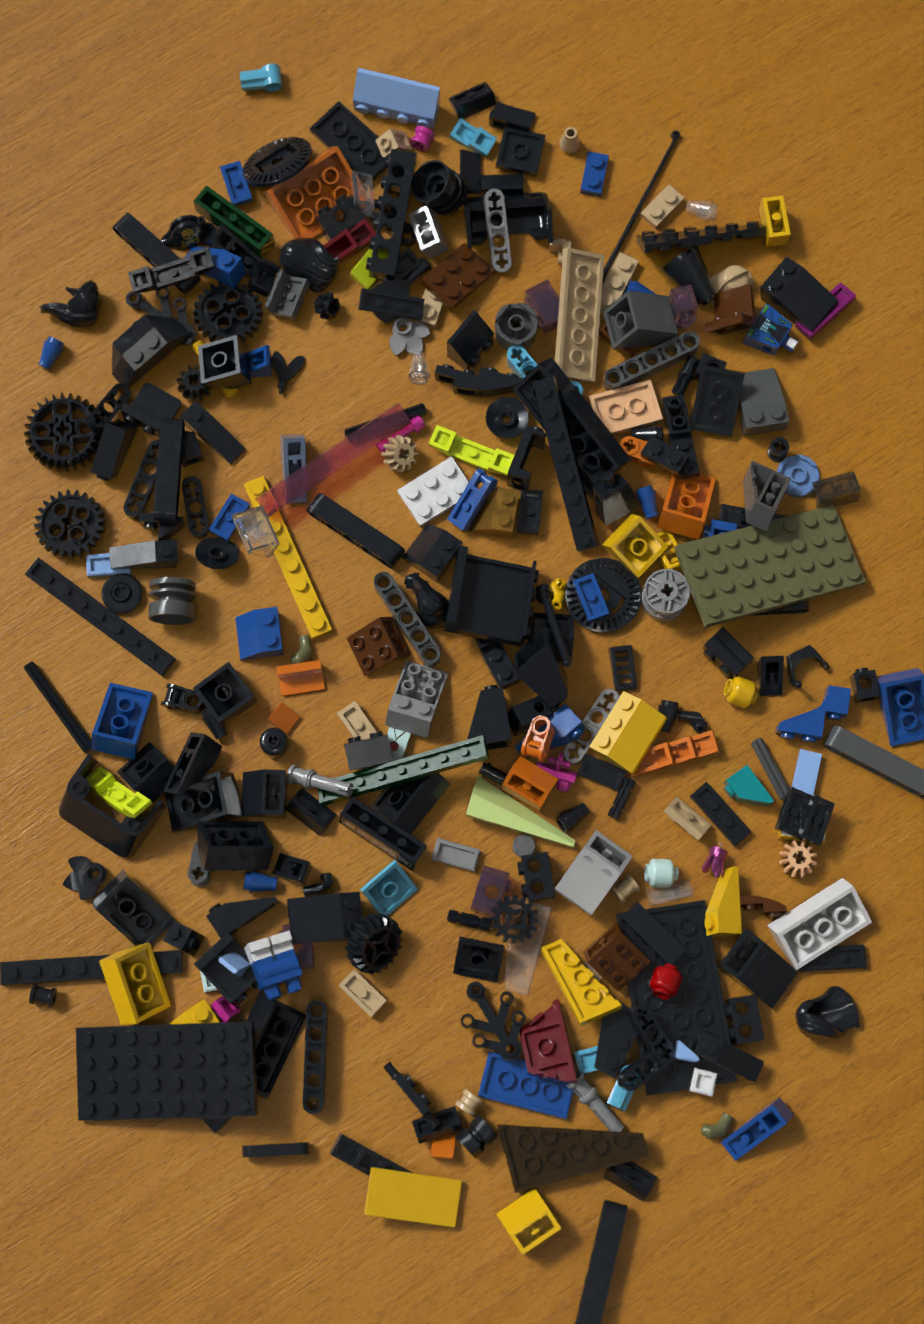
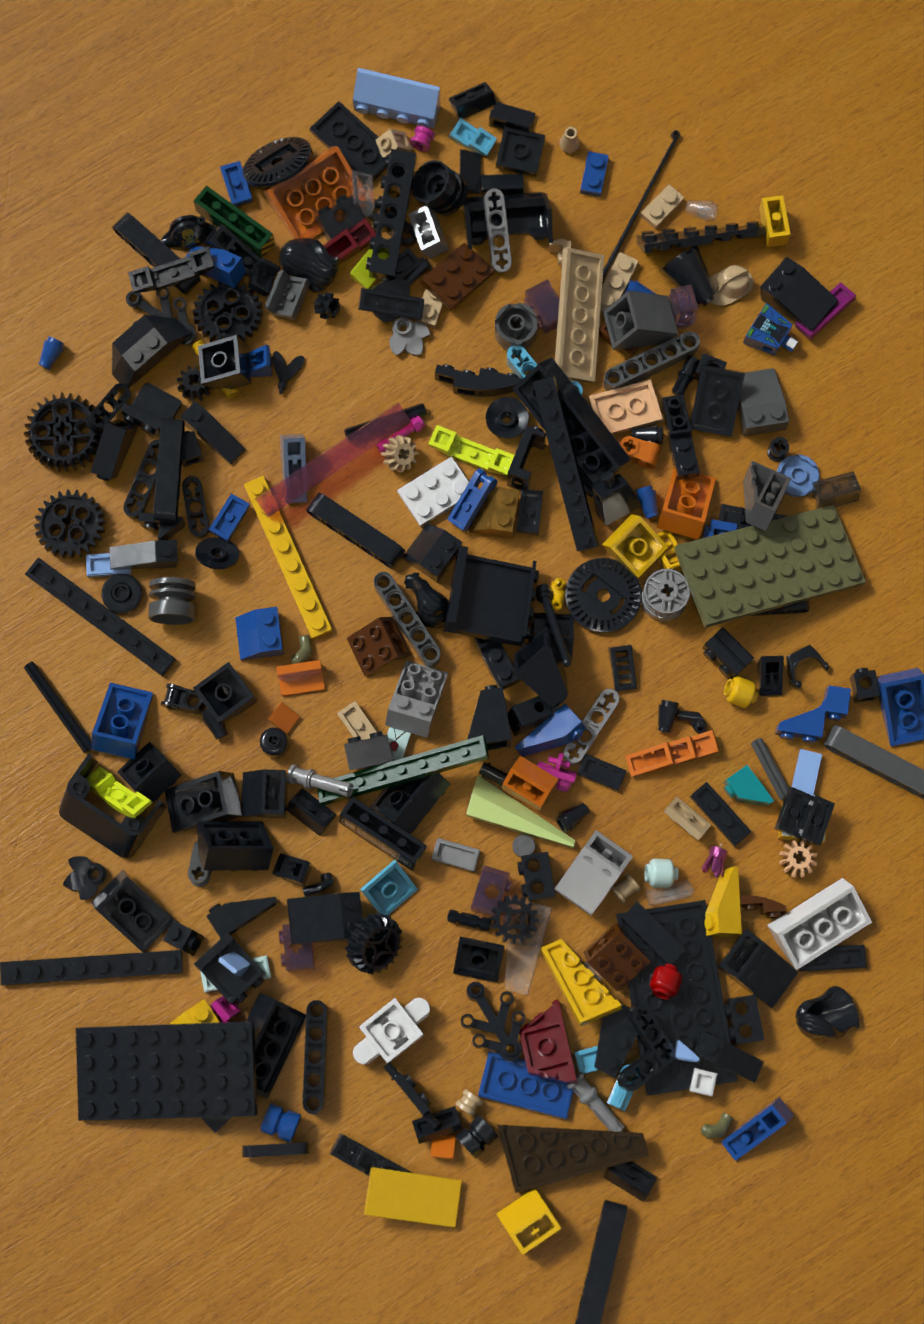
black bush [29,984,57,1008] -> none
black piece [39,280,102,328] -> none
yellow slope [99,942,171,1025] -> none
black slope [163,732,223,796] -> none
clear slope [231,505,280,558] -> none
medium azure piece [240,64,282,92] -> none
blue cone [243,870,277,893] -> none
blue hips [244,930,303,1001] -> none
tan plate [338,969,387,1017] -> none
clear cone [409,351,430,385] -> none
black slope [447,310,494,370] -> none
orange piece [521,715,555,762] -> none
blue plate [573,573,609,623] -> none
yellow slope [589,691,667,774] -> none
black axle [608,777,636,820] -> none
black plate [640,436,689,476] -> none
reddish brown bracket [705,284,756,336] -> none
none -> blue wheel [260,1103,301,1143]
none -> white brick [353,998,430,1065]

